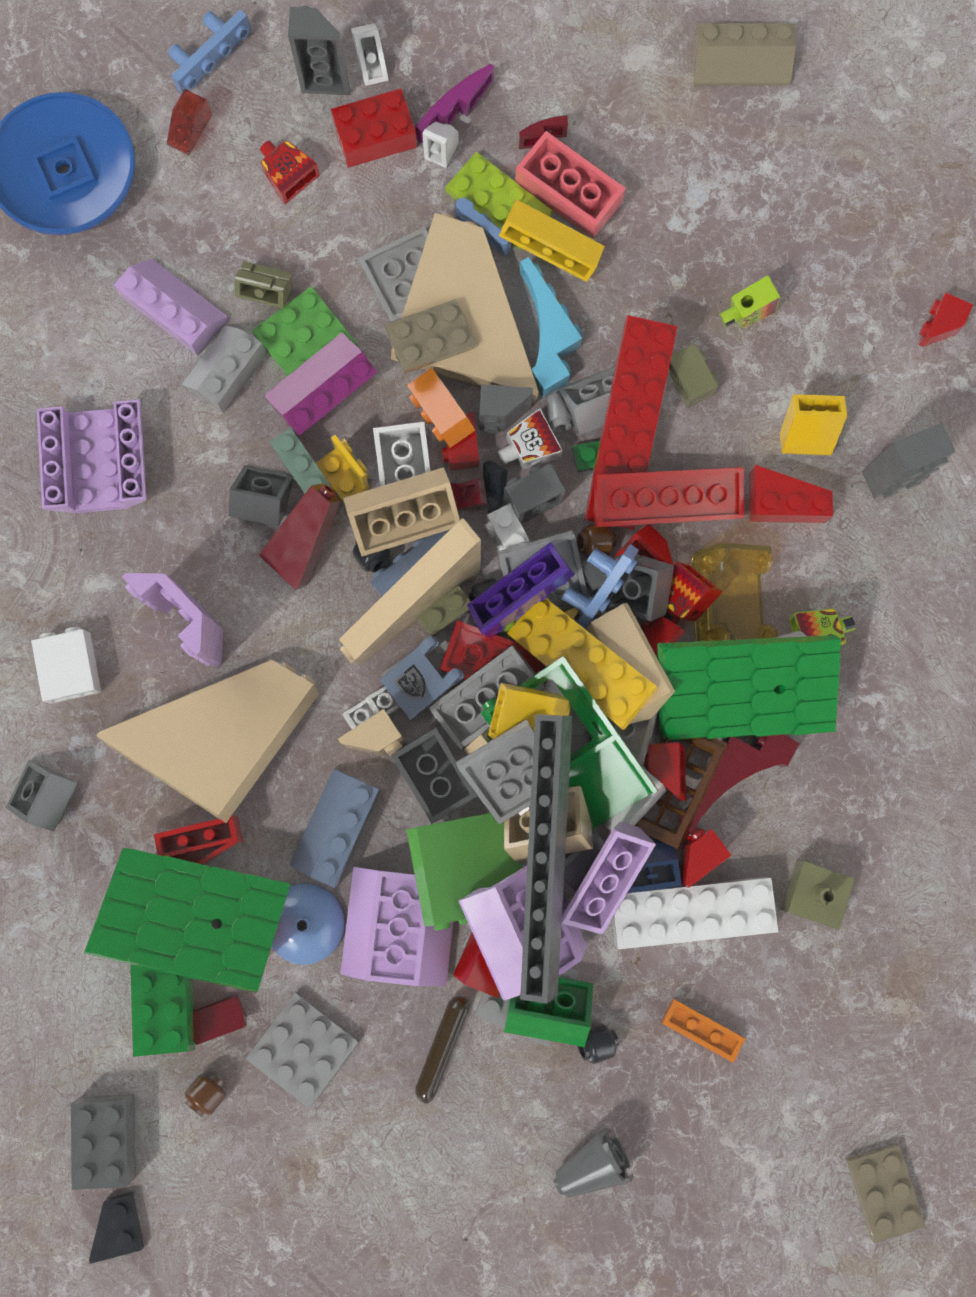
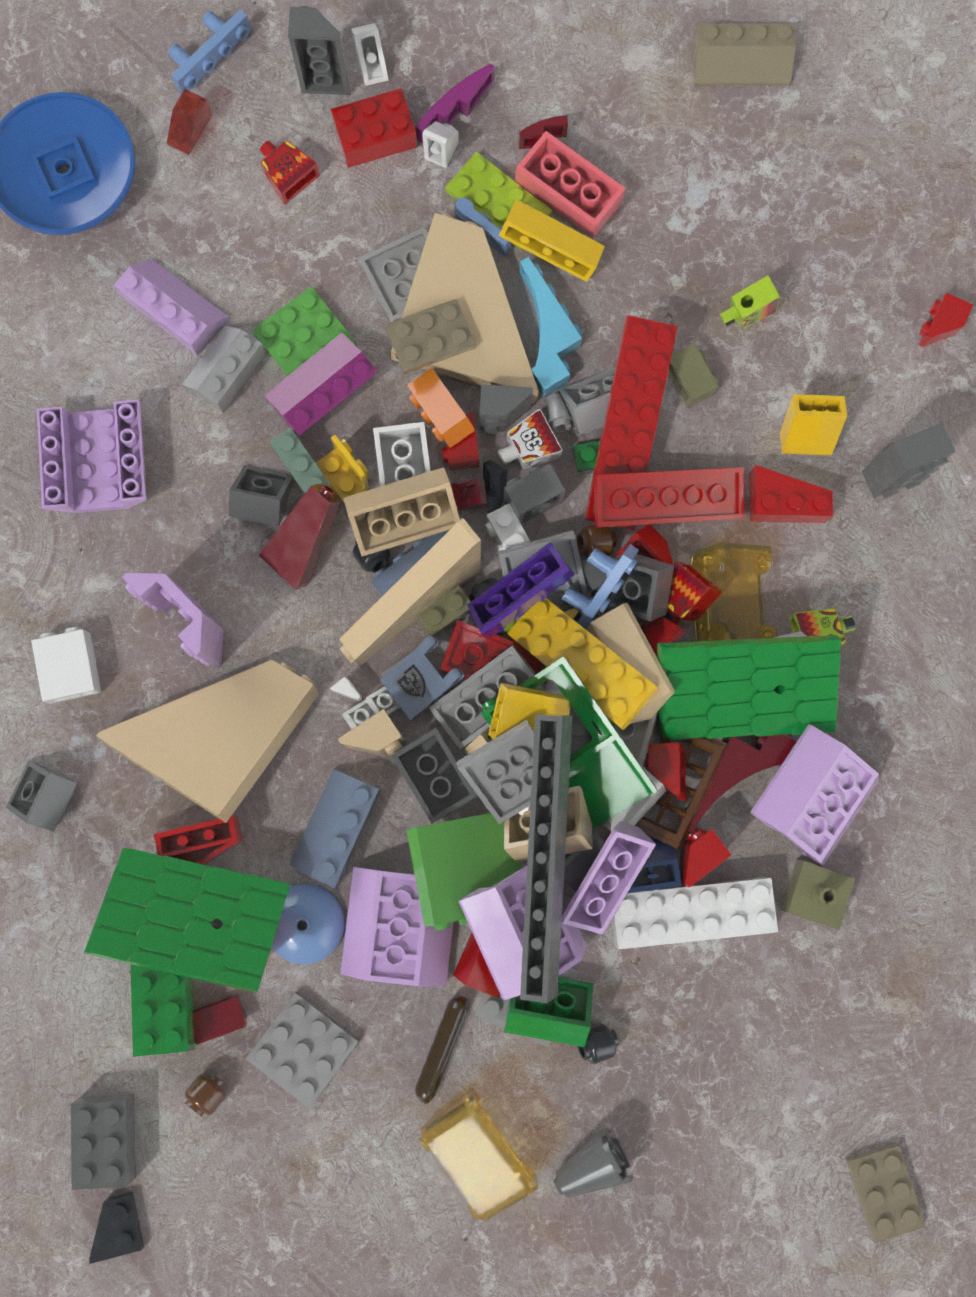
olive brick [234,261,292,309] -> none
orange plate [661,998,745,1063] -> none
none -> white slope [330,677,363,702]
none -> clear yellow windscreen [419,1087,539,1222]
none -> lavender slope [750,724,879,867]

